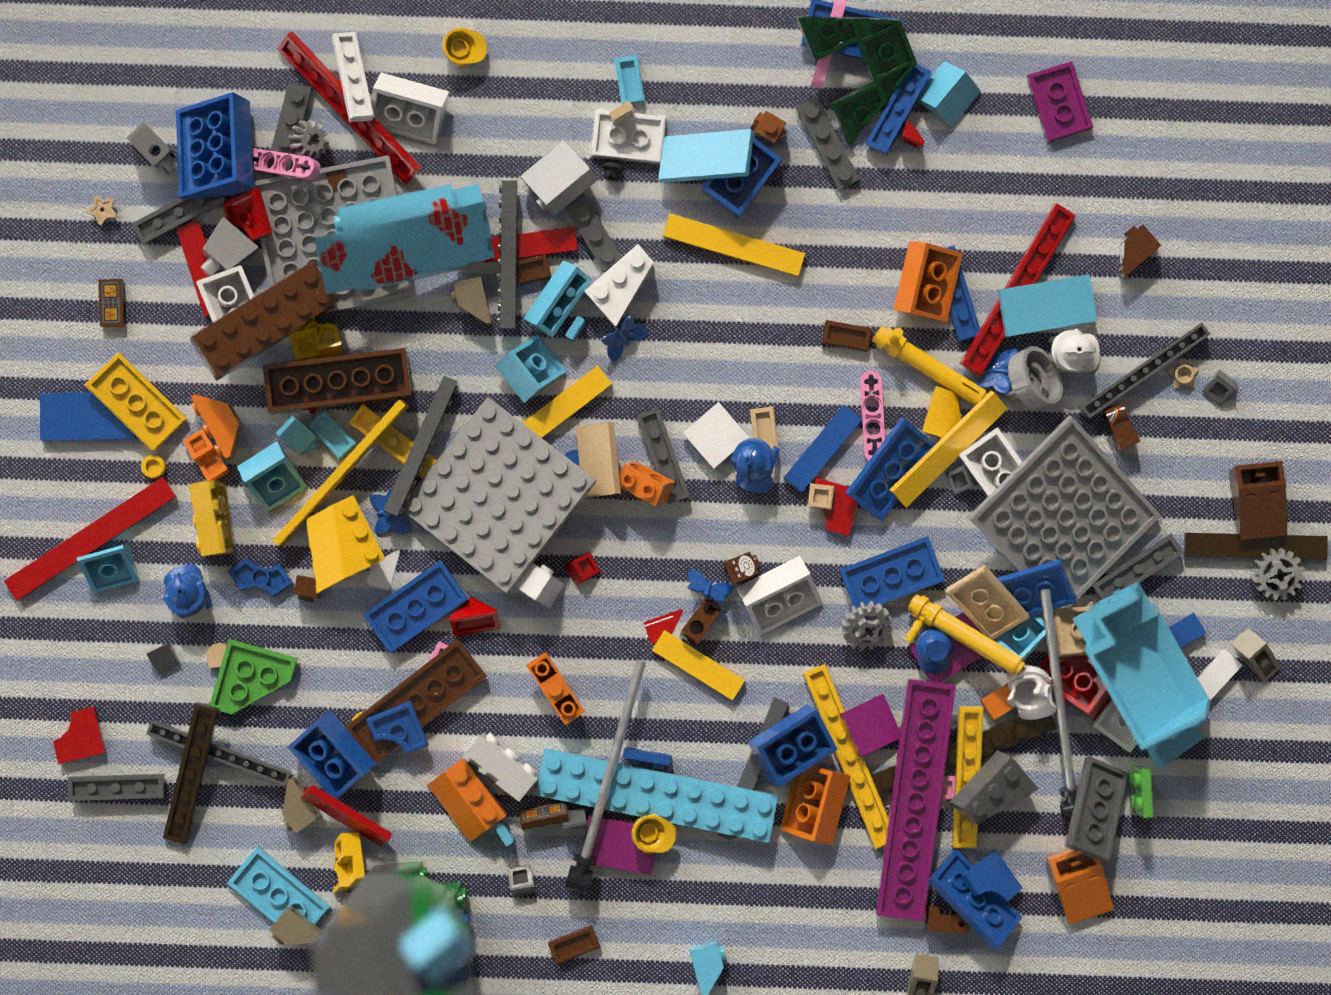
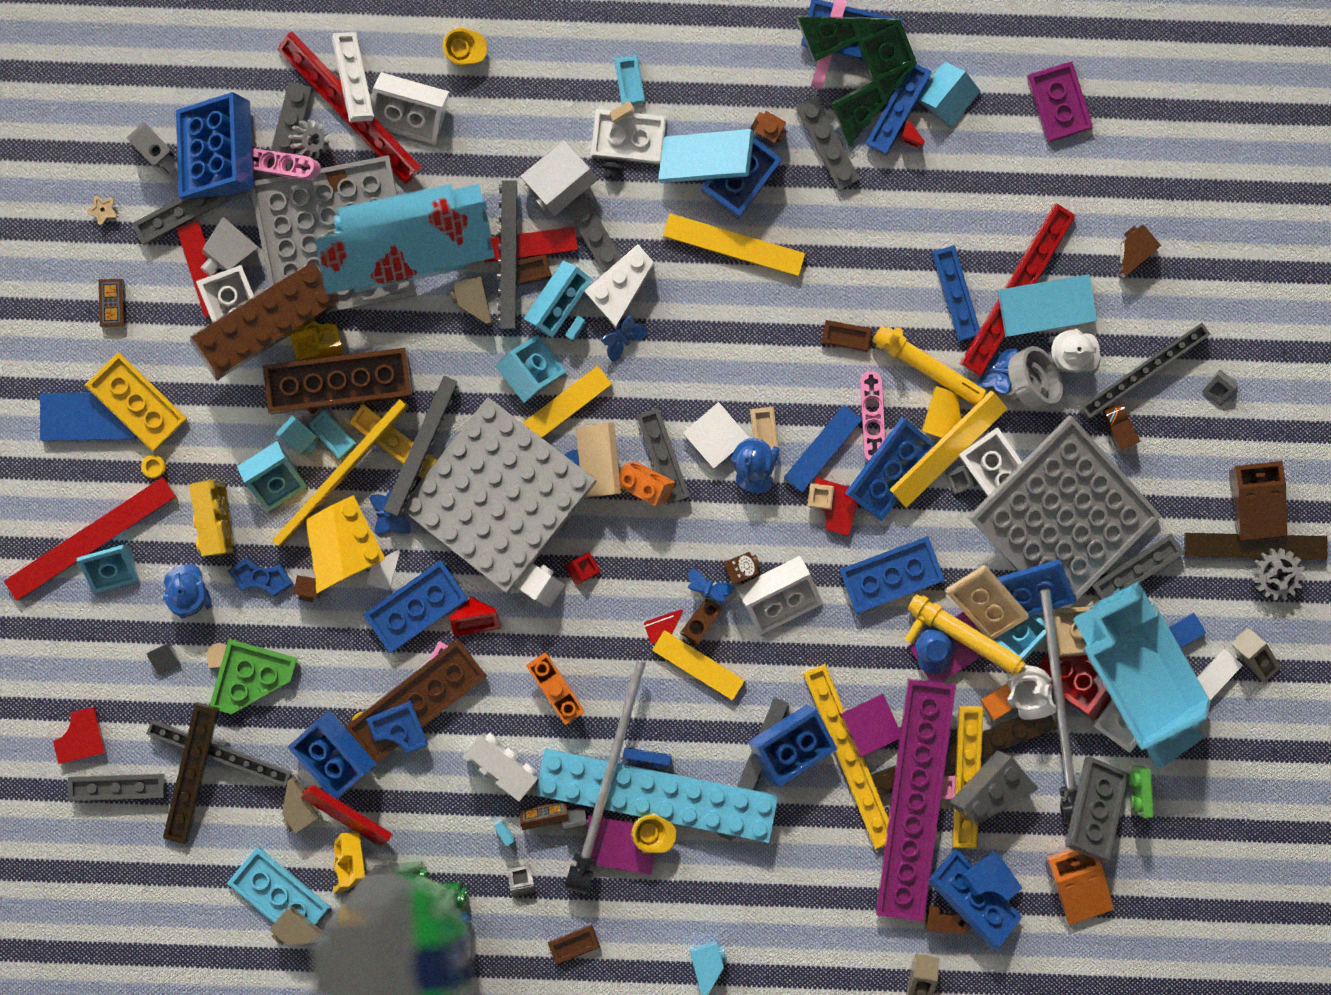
orange slope [183,428,230,481] -> none
orange slope [191,395,243,460] -> none
red tile [223,188,273,241] -> none
medium azure slope [401,908,475,983] -> none
orange slope [427,758,508,842] -> none
orange slope [780,765,851,845] -> none
light grey gear [840,601,893,651] -> none
orange slope [893,241,963,322] -> none
tan plate [1168,358,1198,388] -> none

